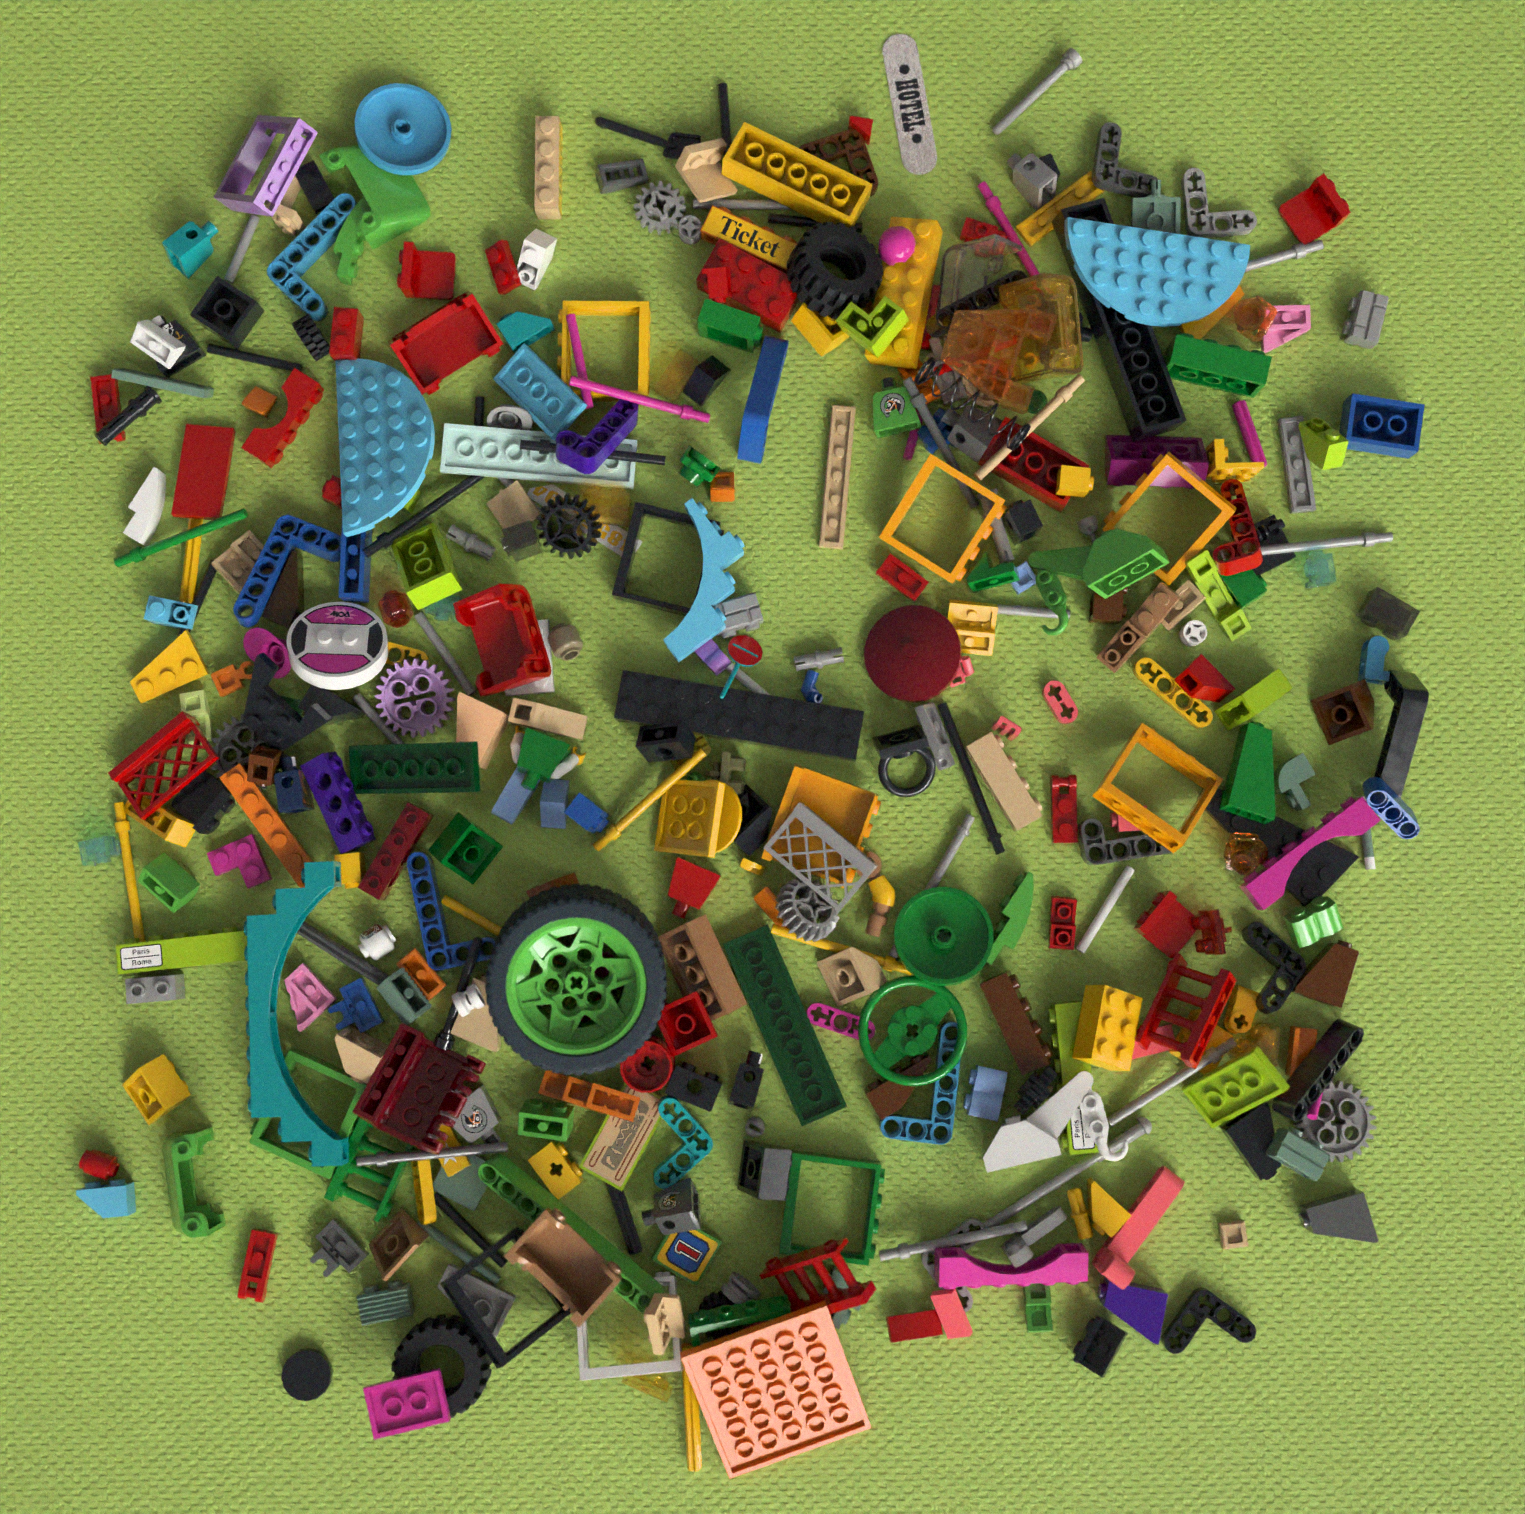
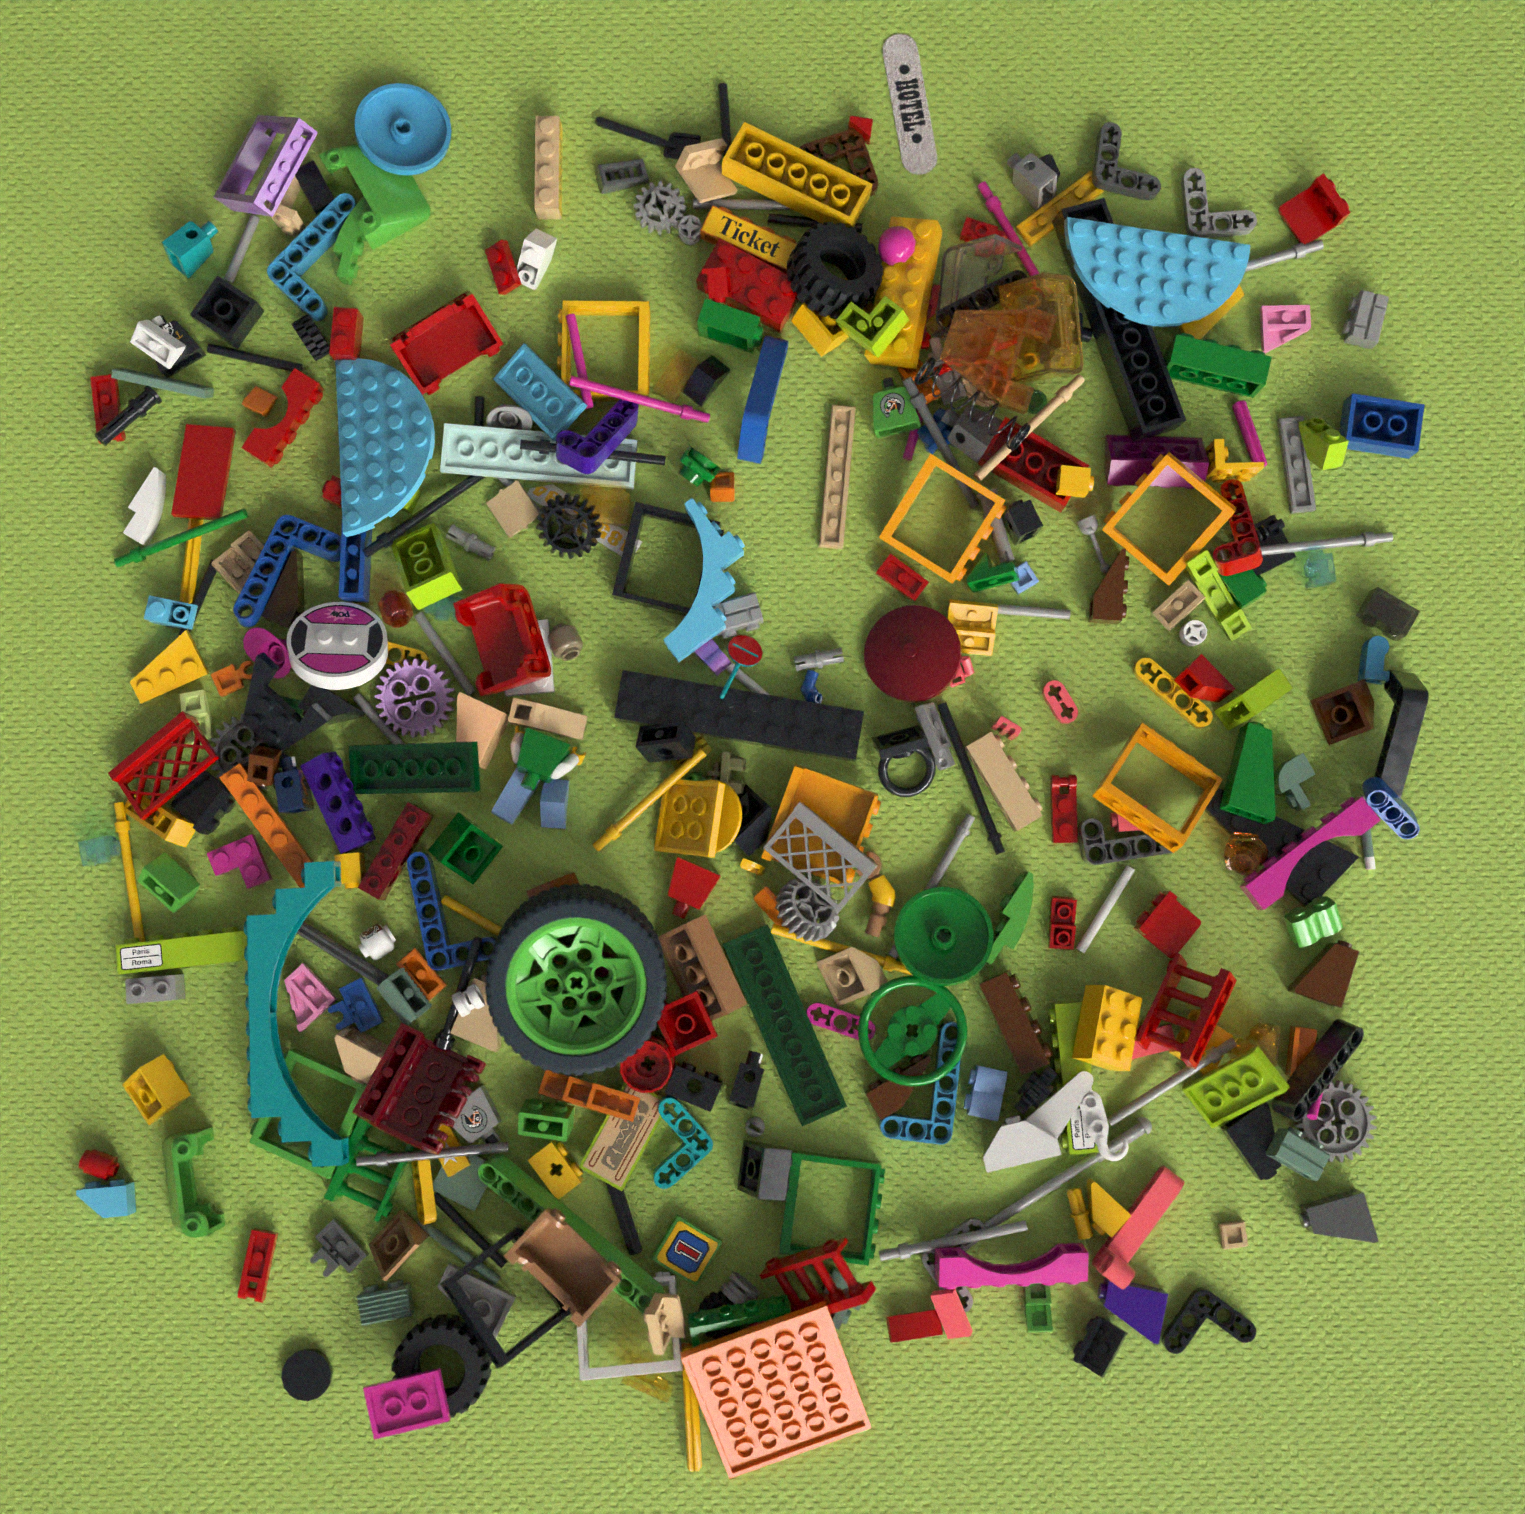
red bracket [397,241,456,300] -> none
teal slope [497,311,555,354] -> none
clear smoke brick [500,520,543,562] -> none
blue arch [564,792,609,834] -> none
dark grey torso [642,1178,701,1235] -> none
light grey piece [993,48,1082,135] -> none
light grey beam [1001,1206,1067,1267] -> none
bright green slope [1028,528,1170,636] -> none
medium nougat slope [1096,582,1181,673] -> none
sand green plate [1131,180,1181,234] -> none
clear red hips [1191,909,1232,955] -> none
yellow piece [1223,984,1259,1034] -> none
clear orange piece [1234,296,1277,342] -> none
black beam [1242,922,1306,1014] -> none

